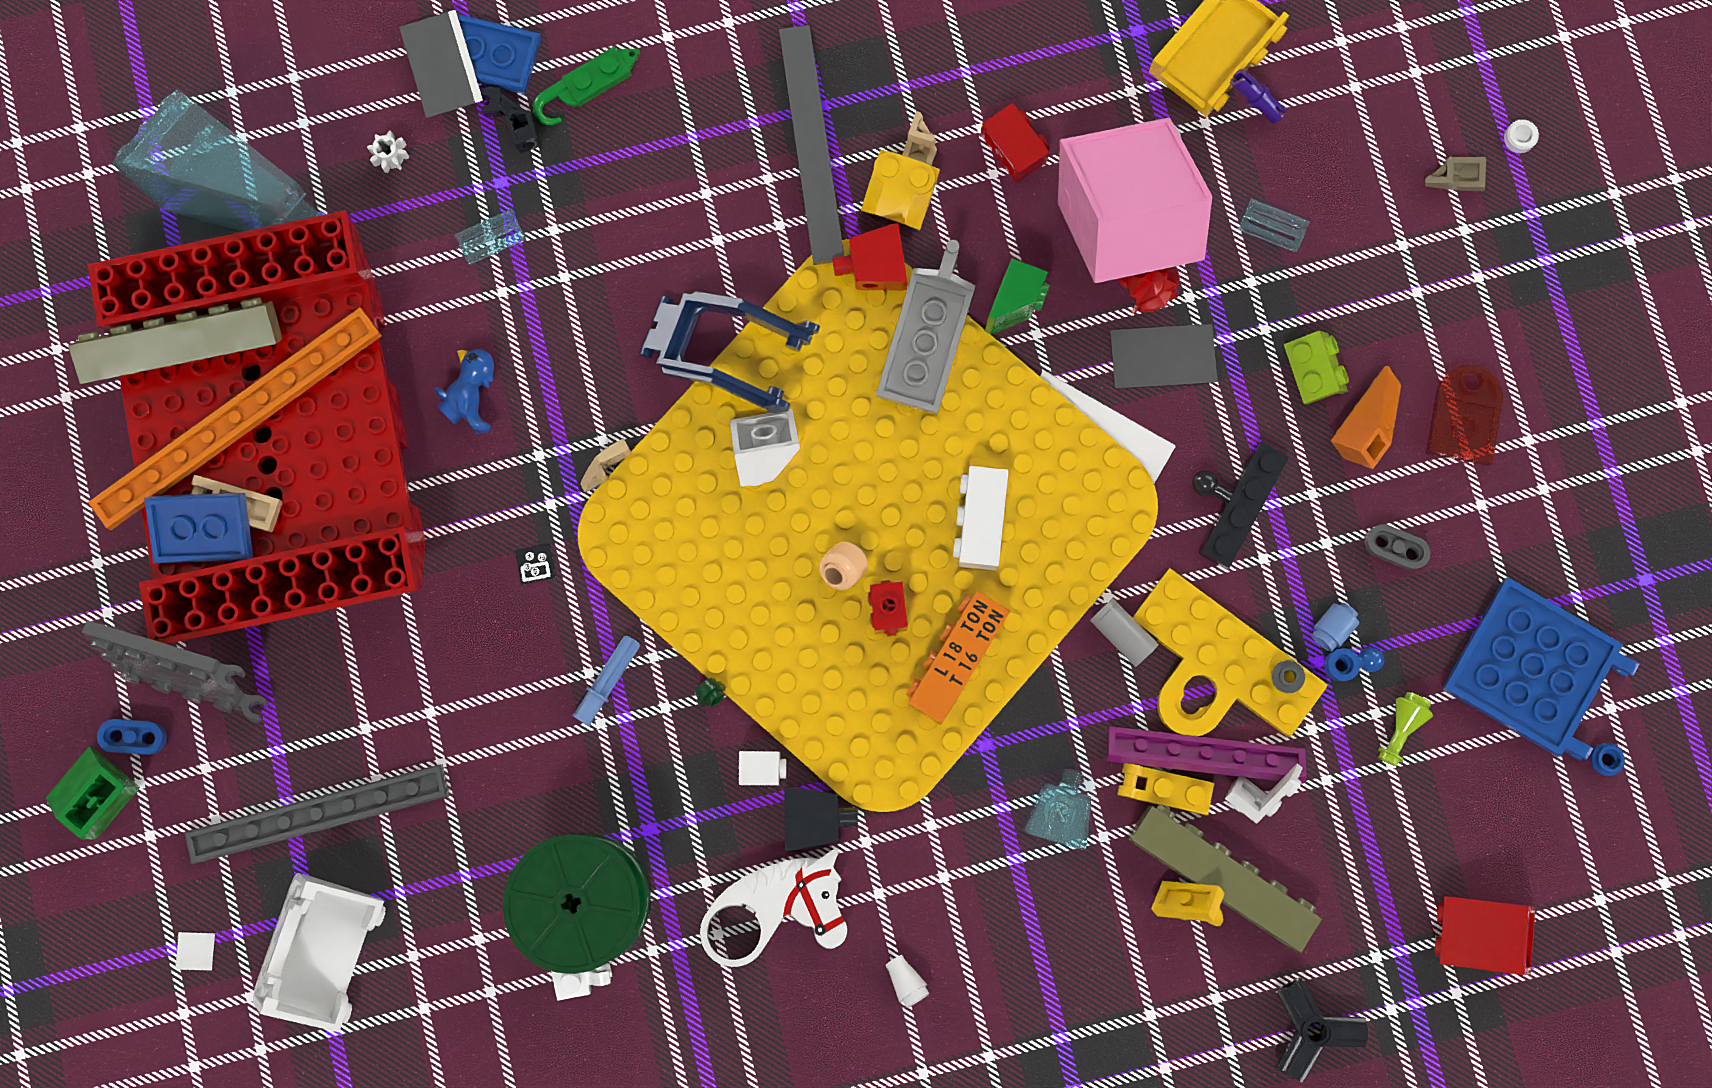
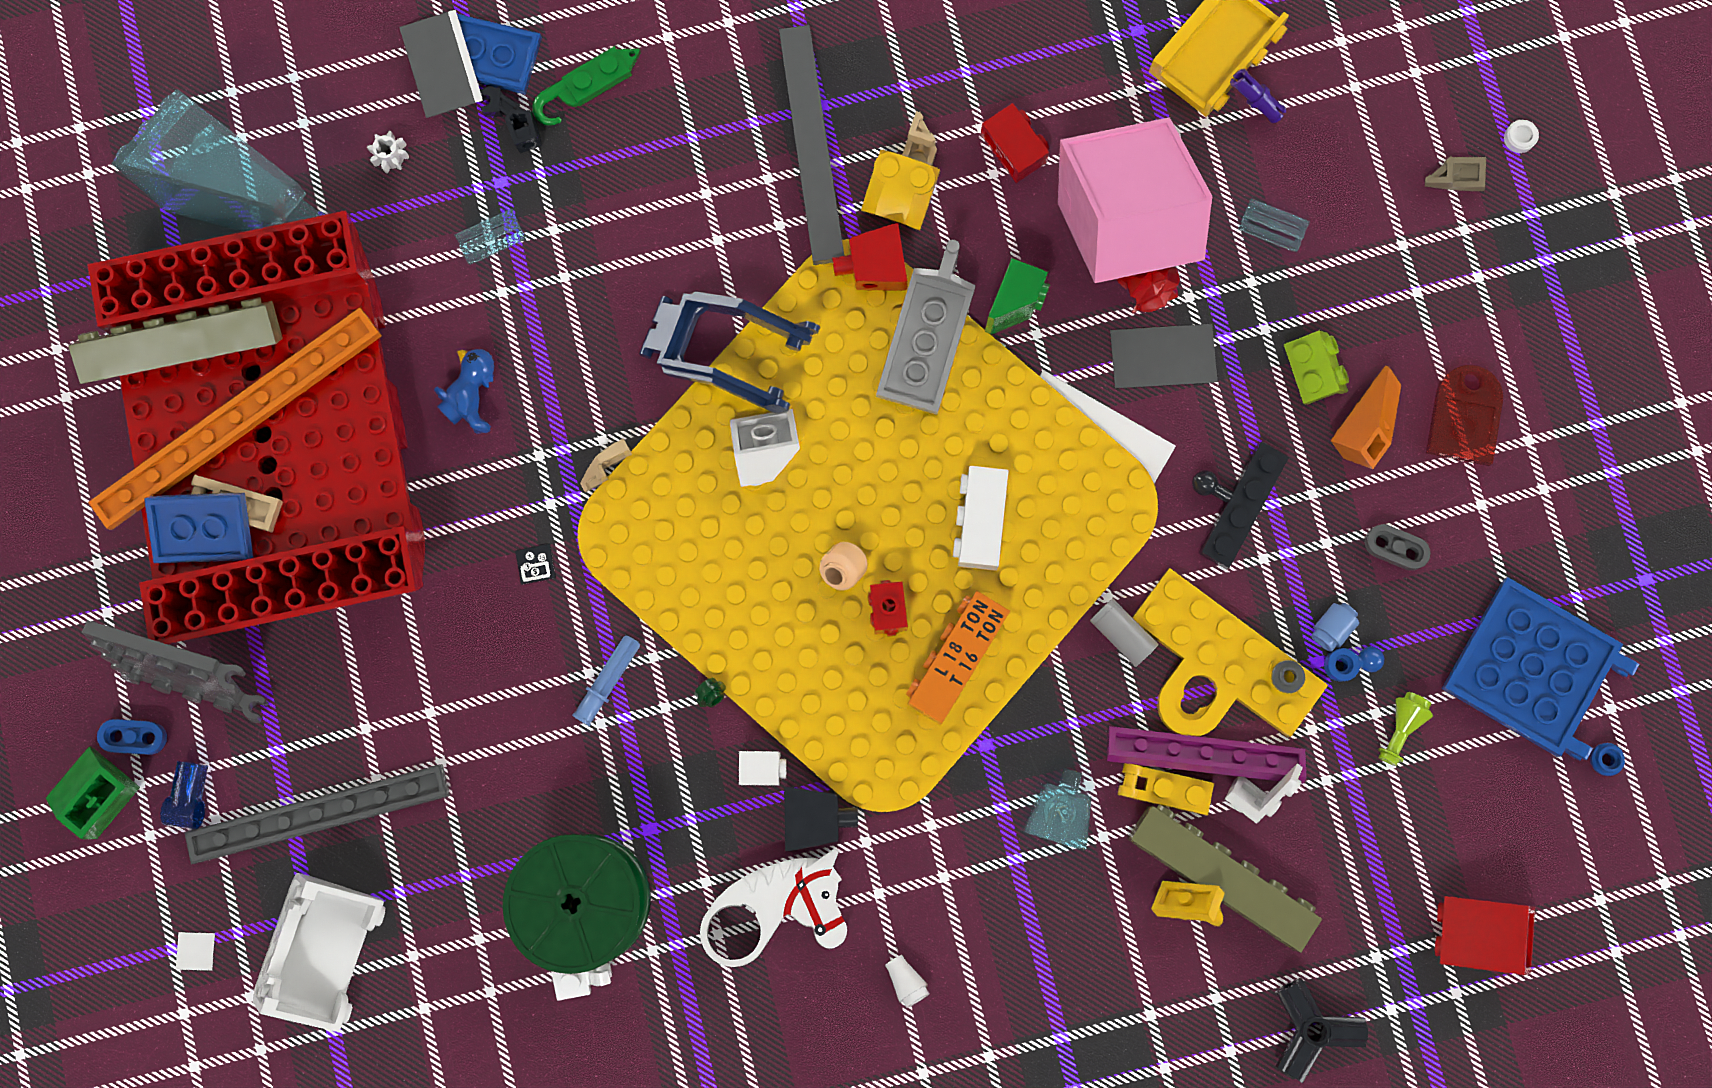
none -> clear blue piece [160,761,208,830]

